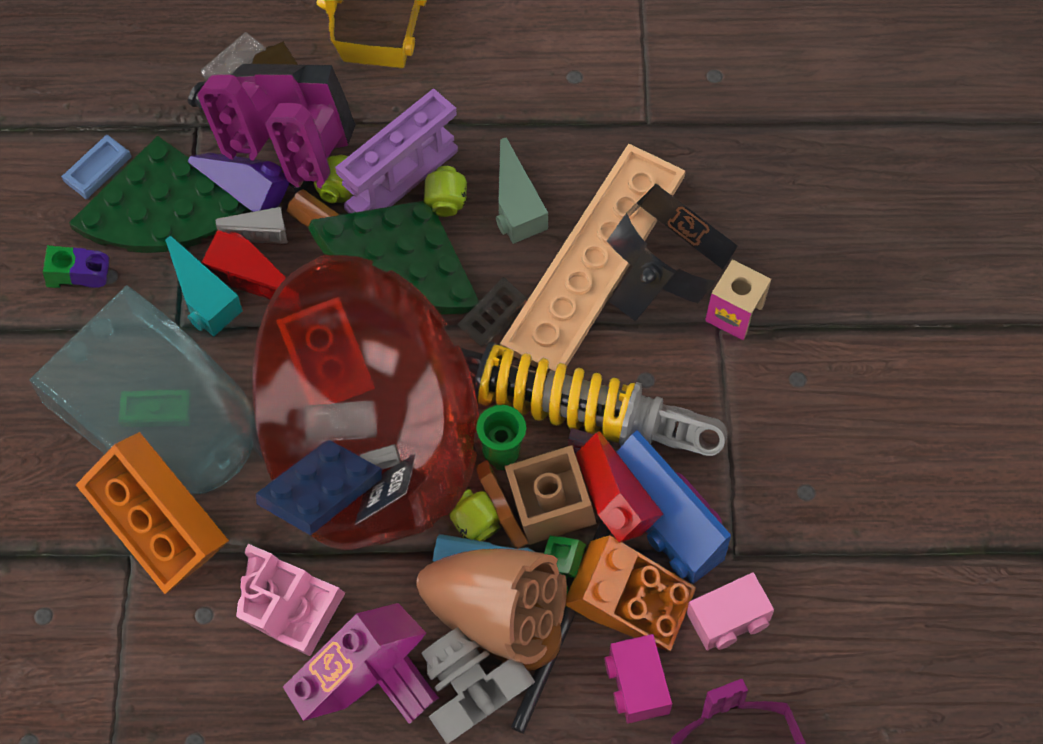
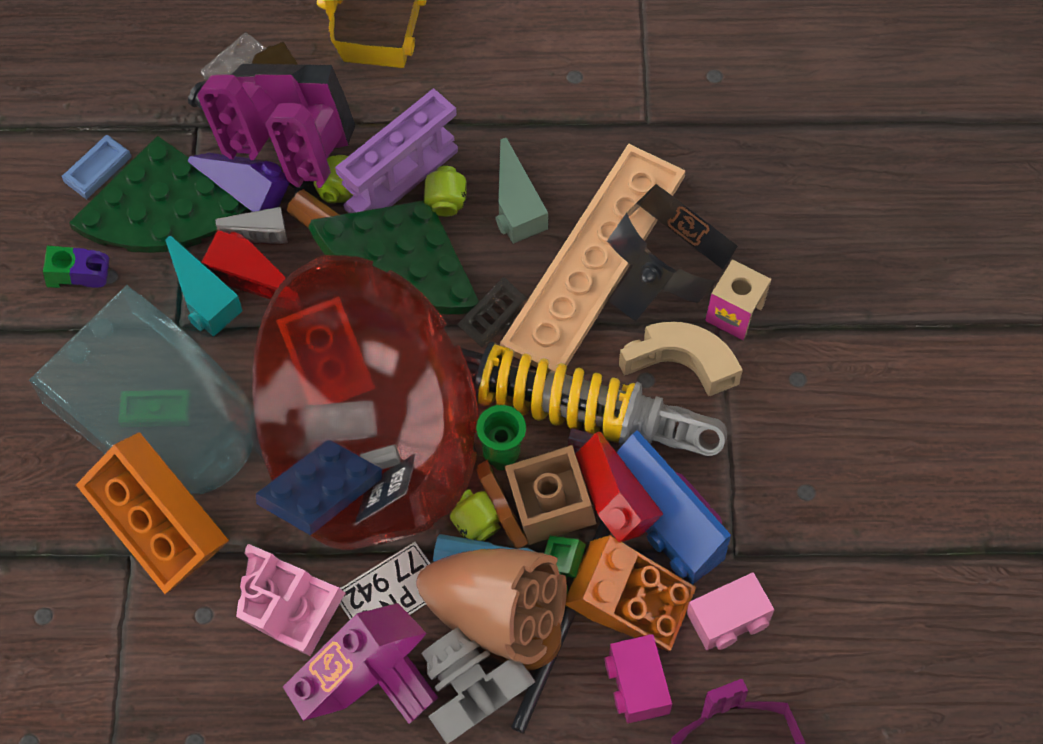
none -> white sticker [340,542,430,620]
none -> tan arch [619,322,743,396]

